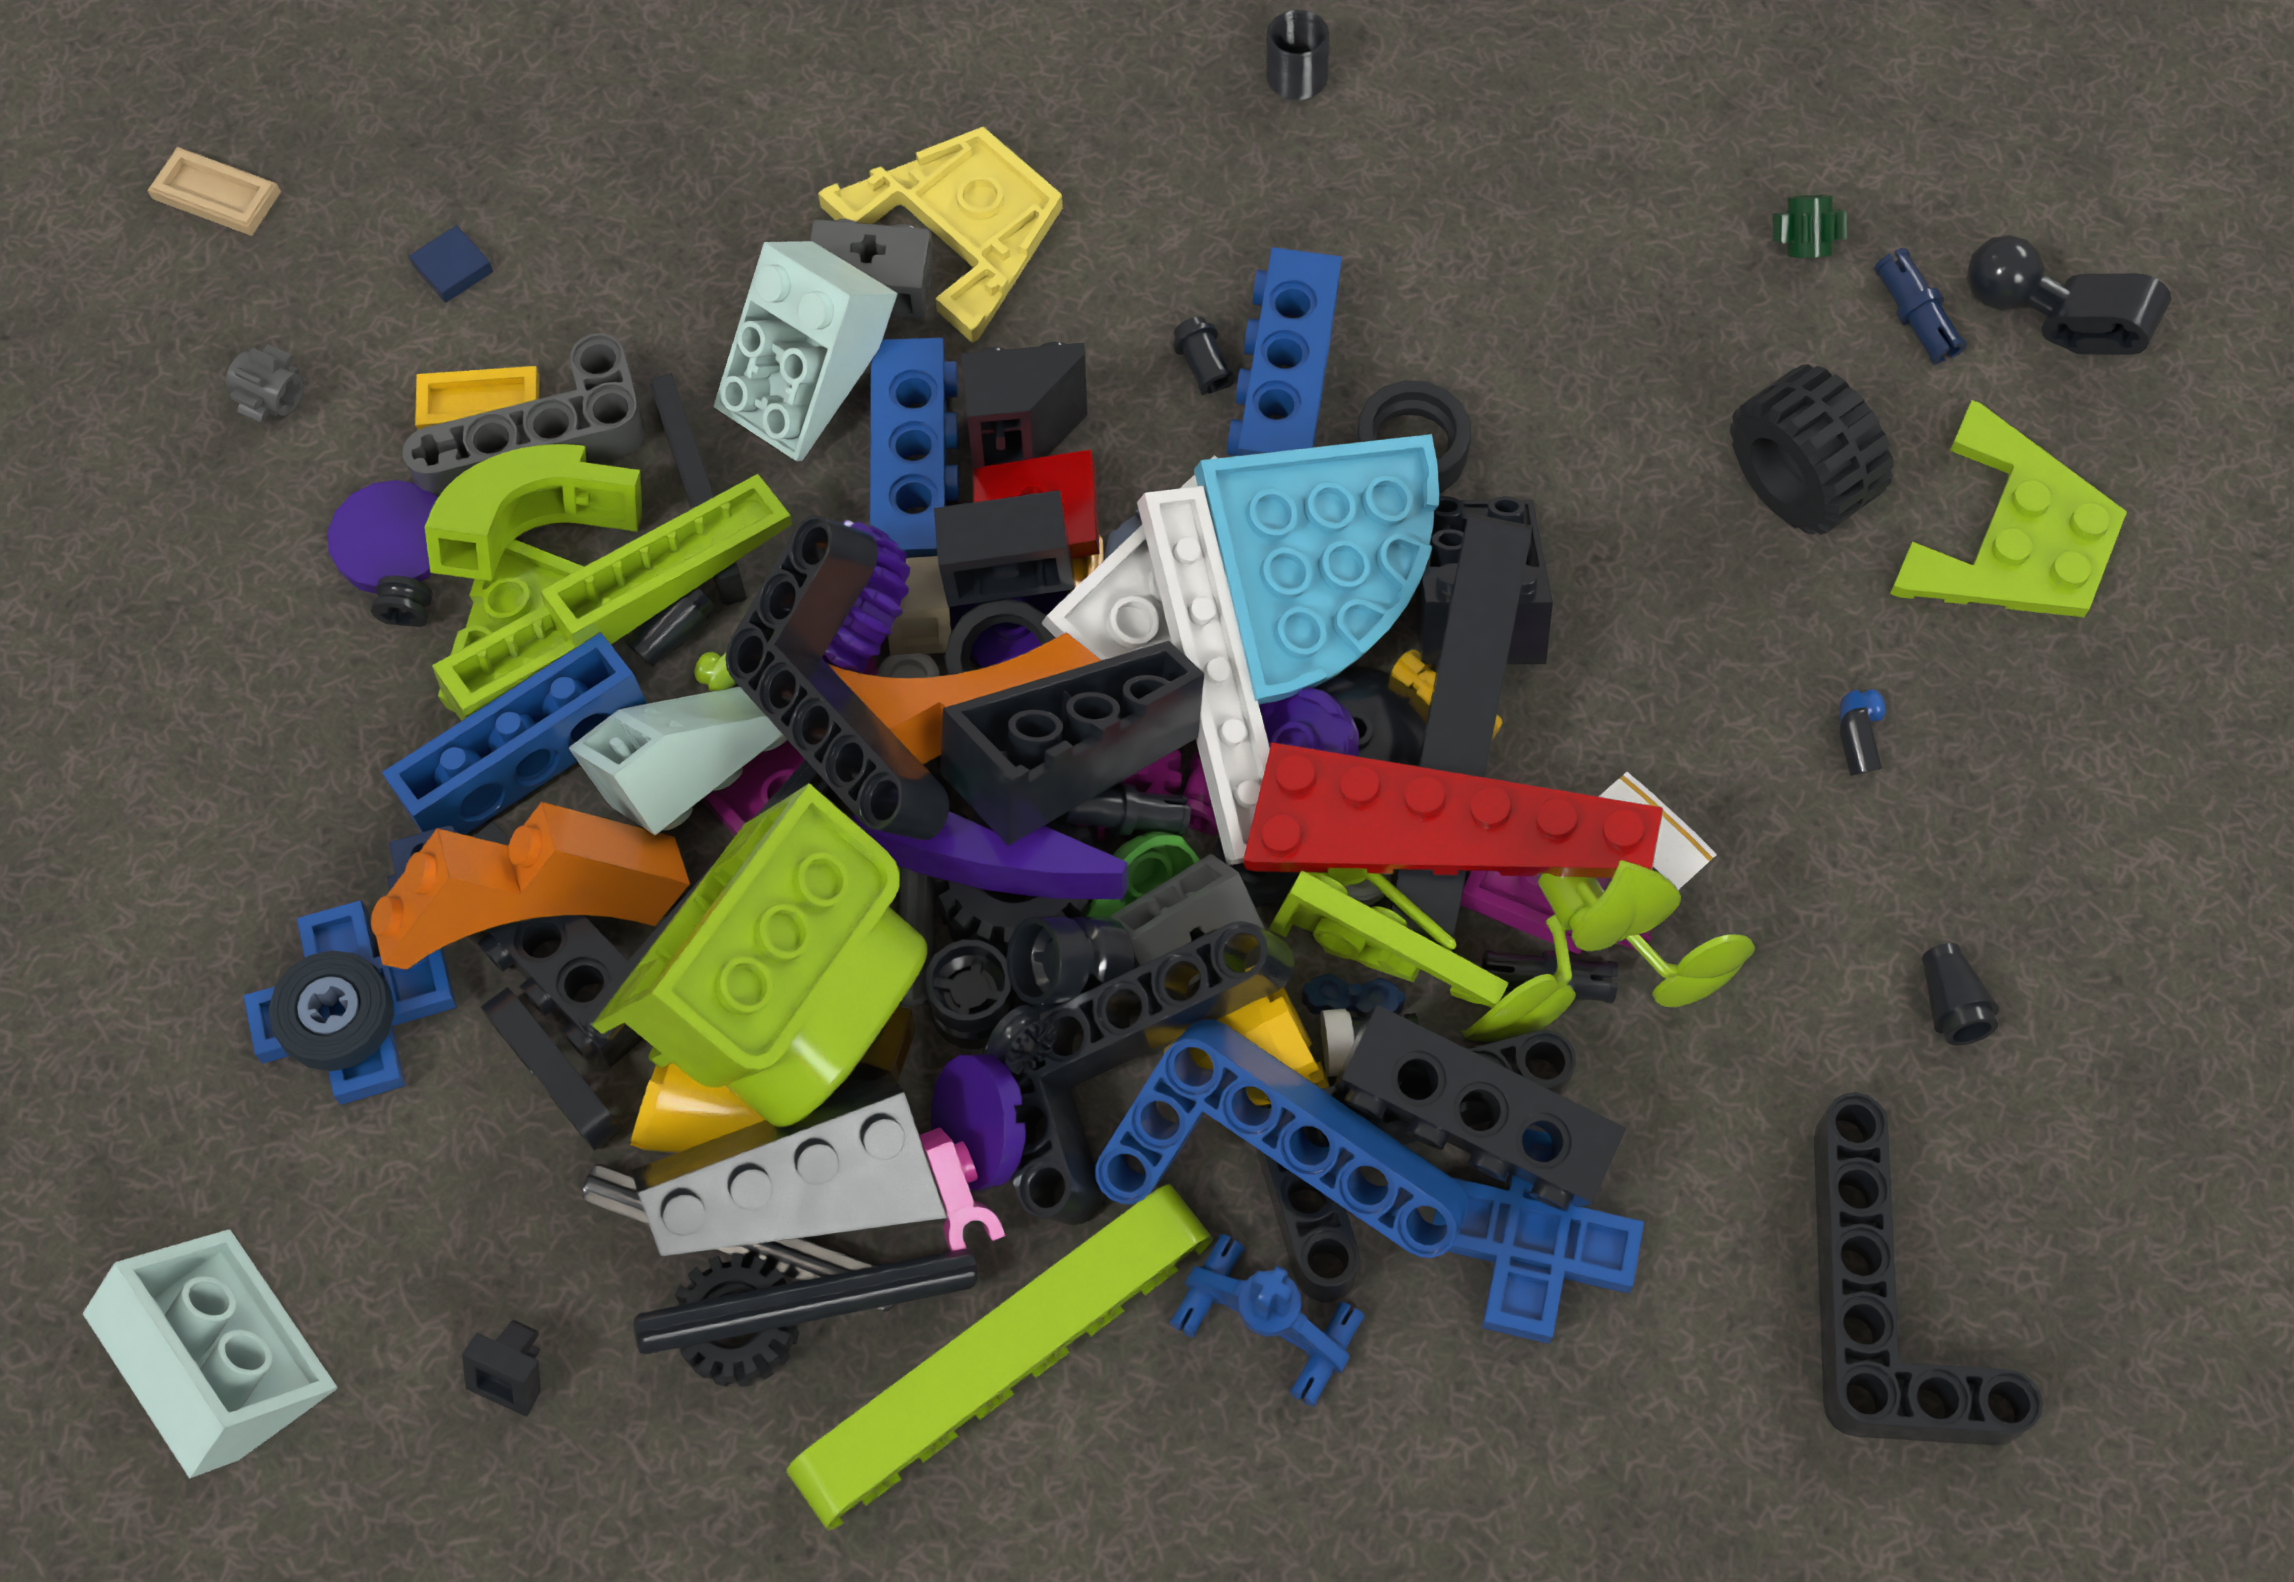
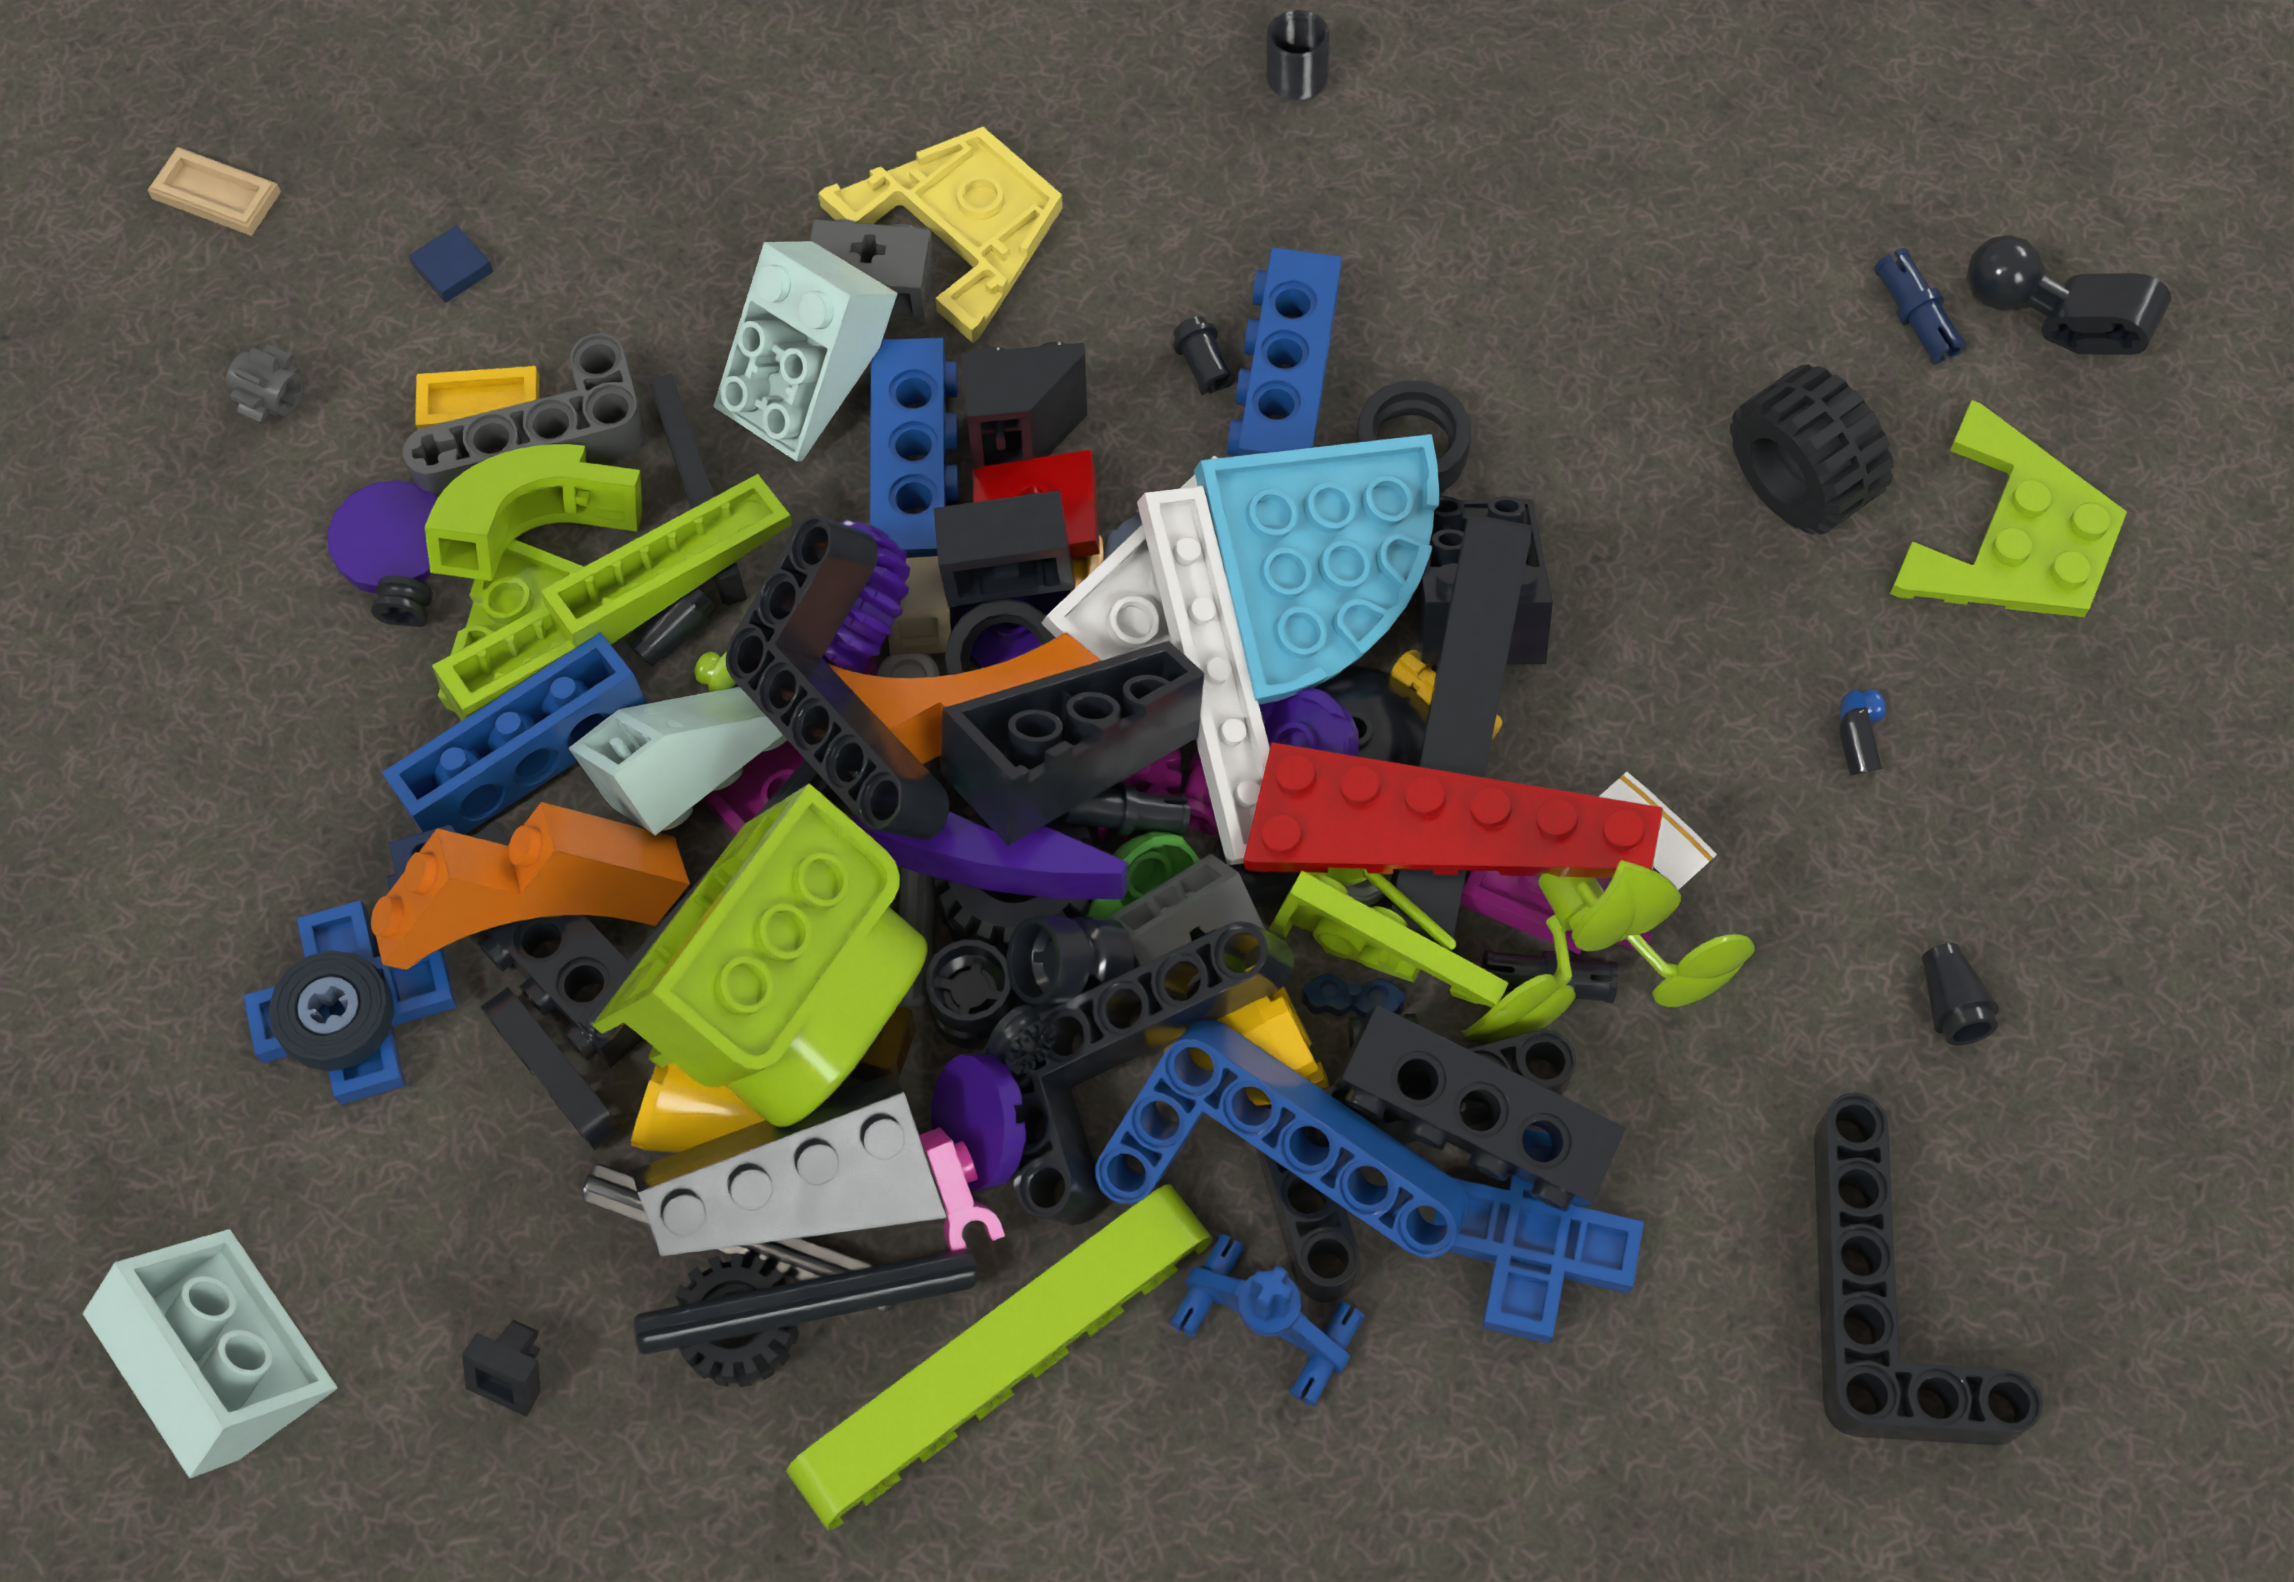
white tile [1321,1009,1354,1077] -> none
dark green gear [1773,195,1847,258] -> none

